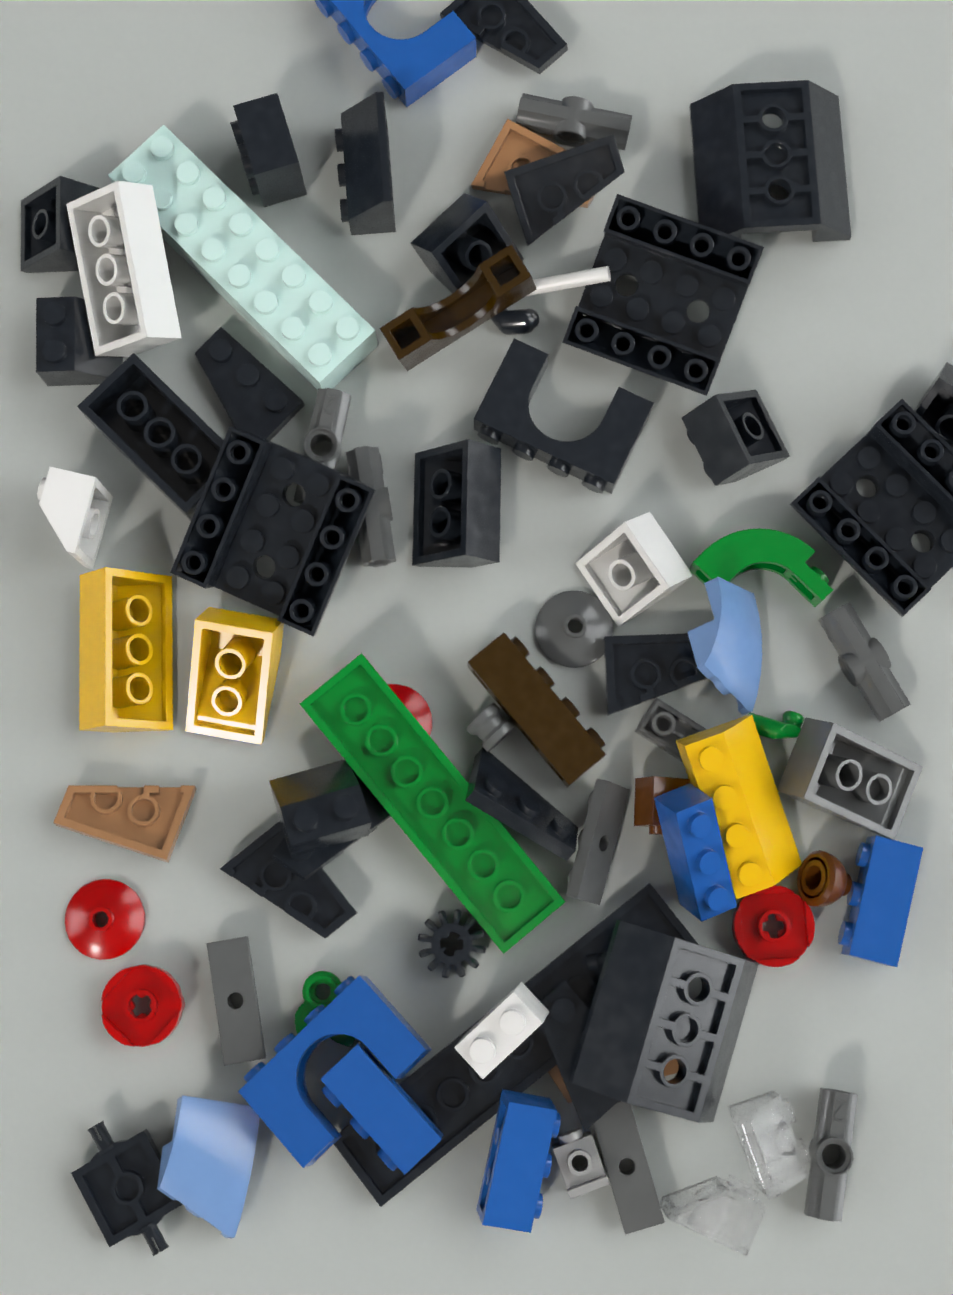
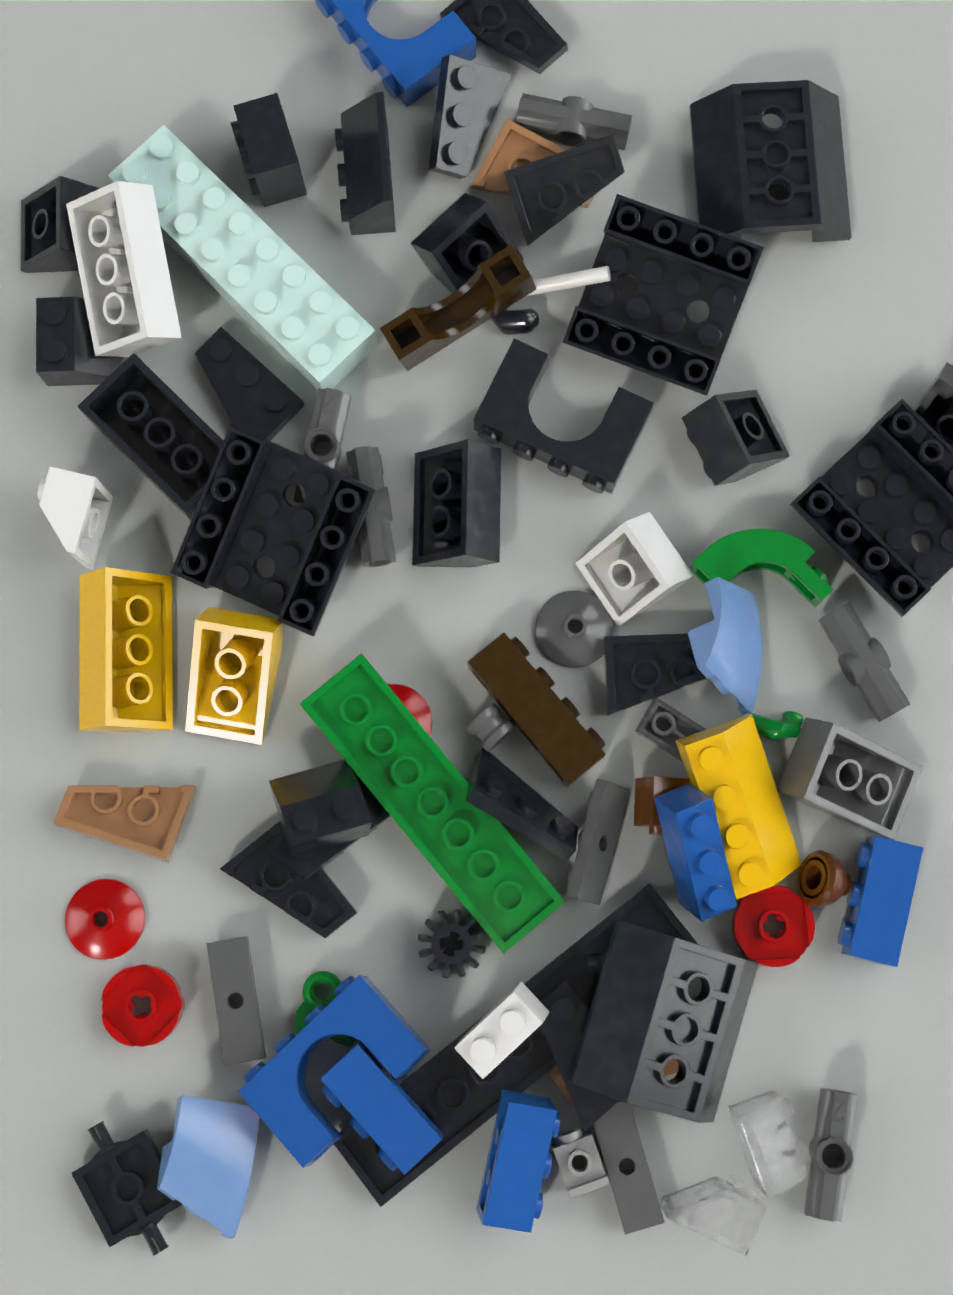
none -> wing [428,54,512,179]

